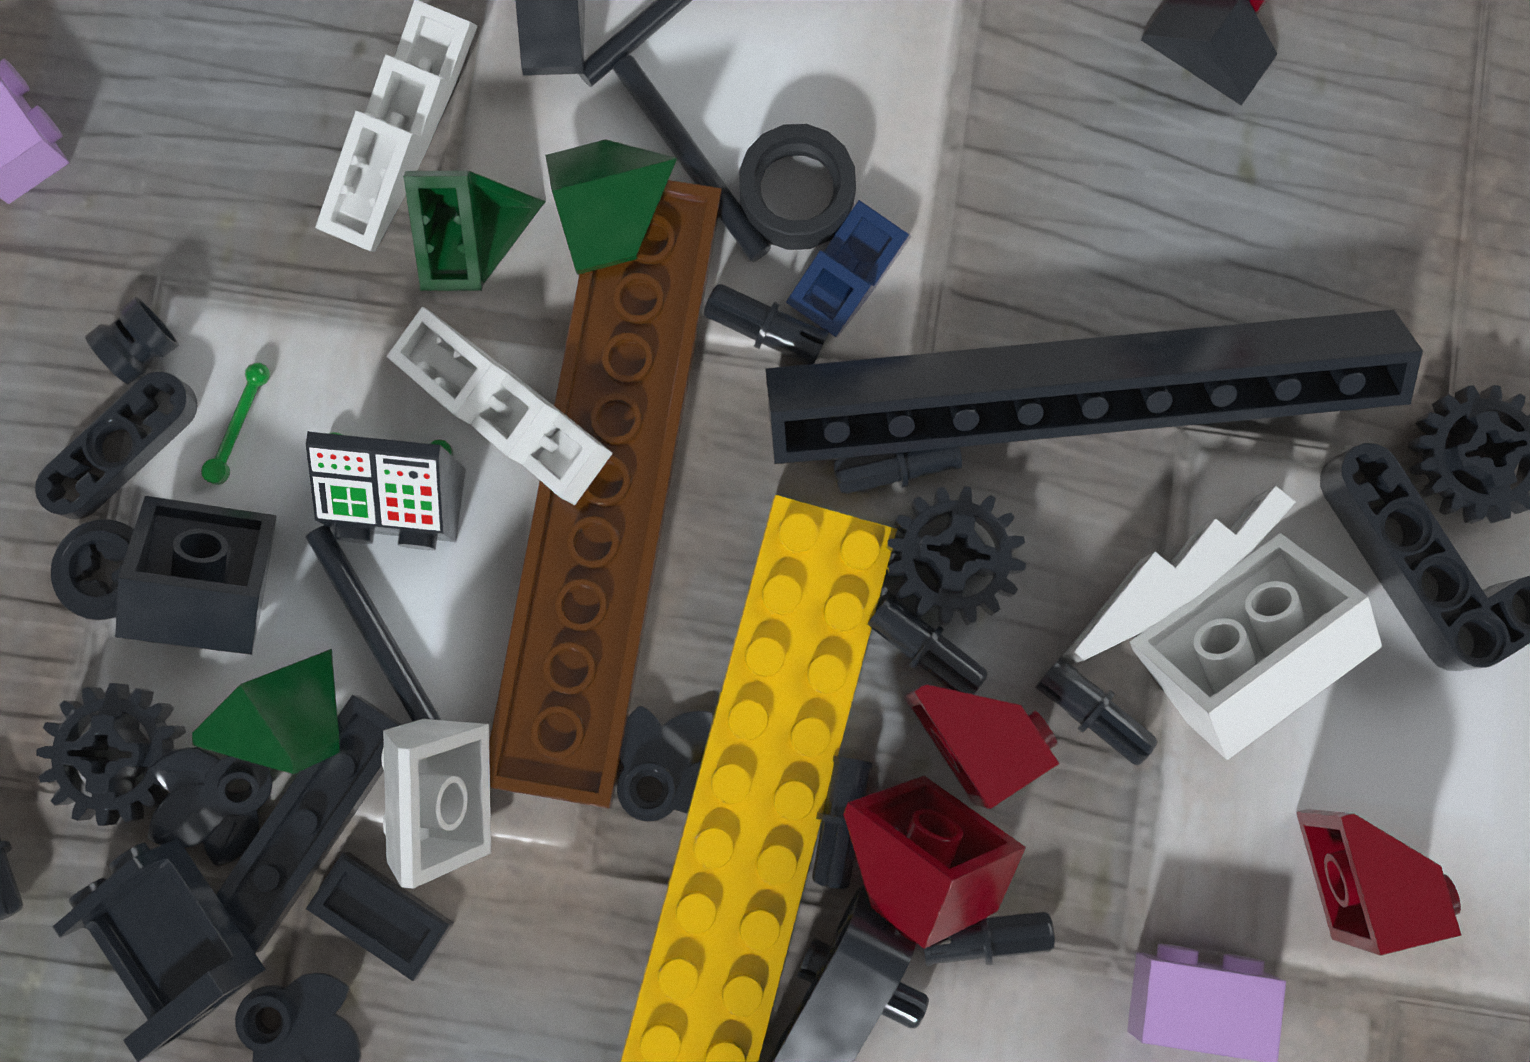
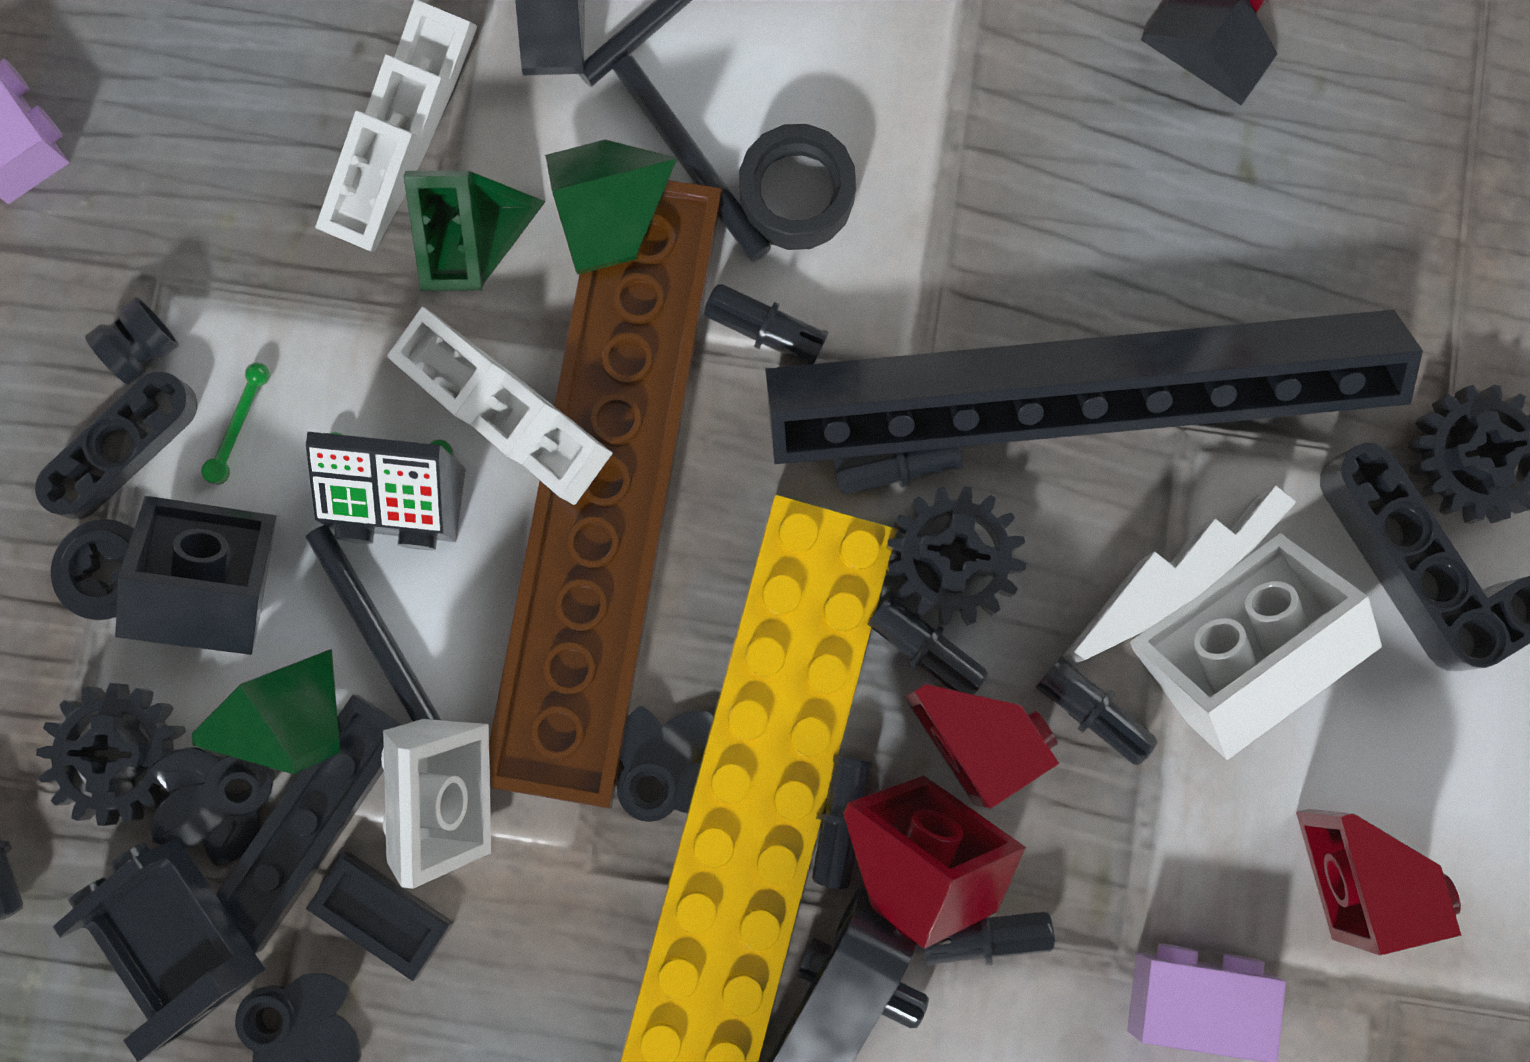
dark blue slope [786,200,912,338] -> none

